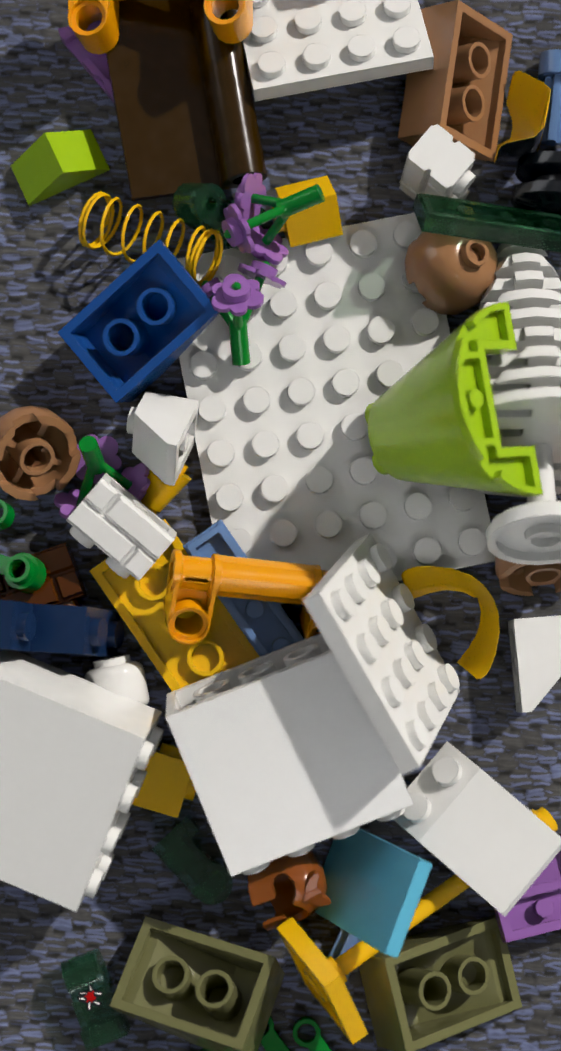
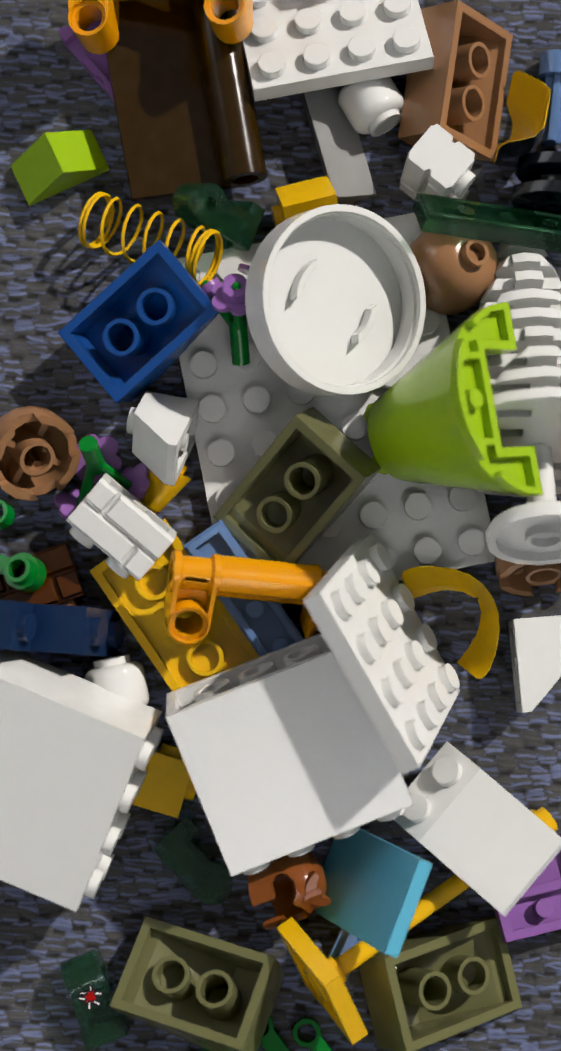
medium lavender plant [221,172,325,265] -> none
none -> olive slope [213,407,381,563]
none -> white piece [245,204,426,397]
none -> light grey slope [300,85,376,204]
none -> white head [337,77,404,137]

